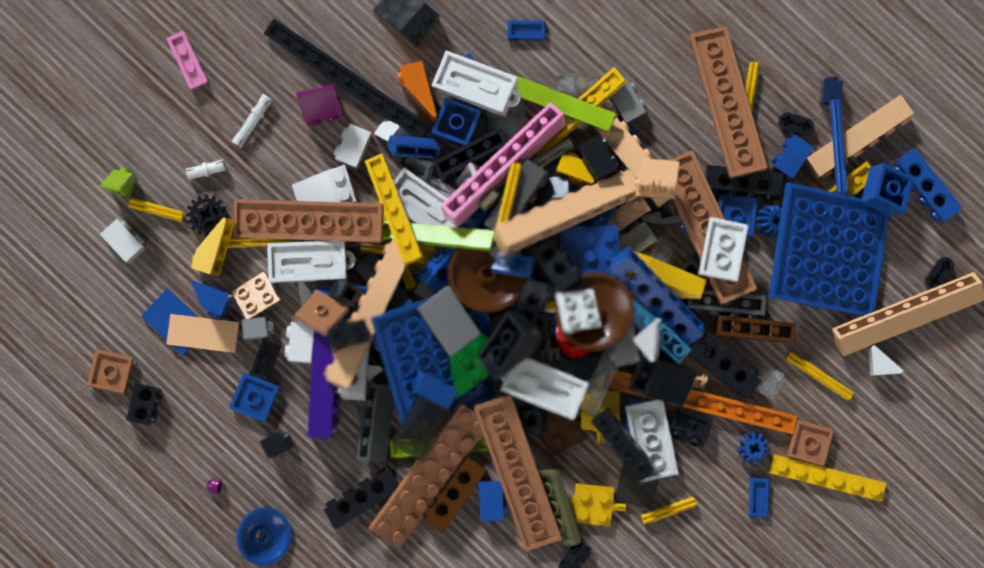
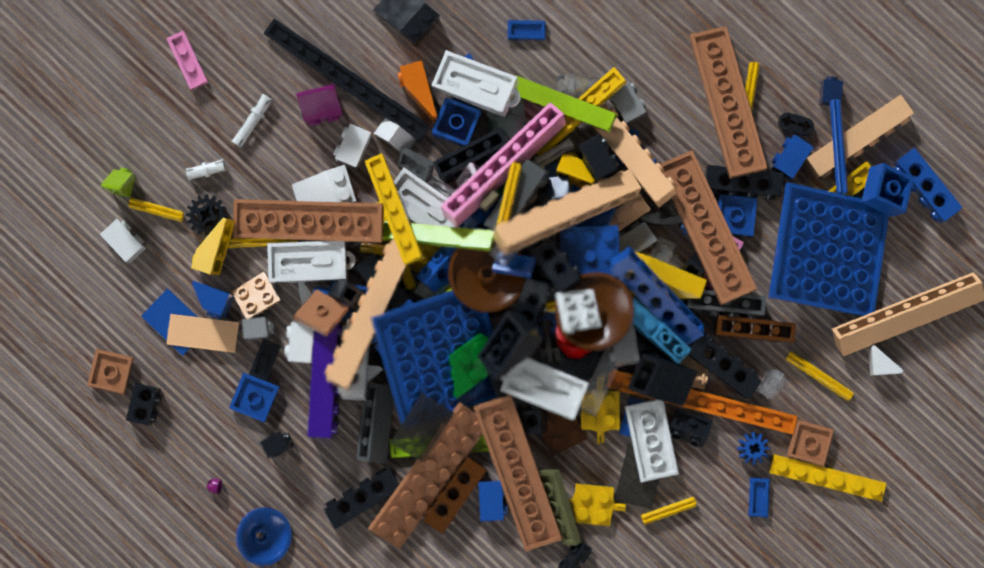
black brick [326,318,370,352] -> none
blue piece [387,135,441,159] -> none
blue hinge [412,370,458,409] -> none
light grey tile [417,286,481,357] -> none
black brick [591,407,658,482] -> none
white slope [633,318,661,362] -> none
light nougat hinge [635,158,680,199] -> none
white plate [698,217,748,282] -> none
blue gear [755,205,782,237] -> none
black beam [924,257,954,289] -> none

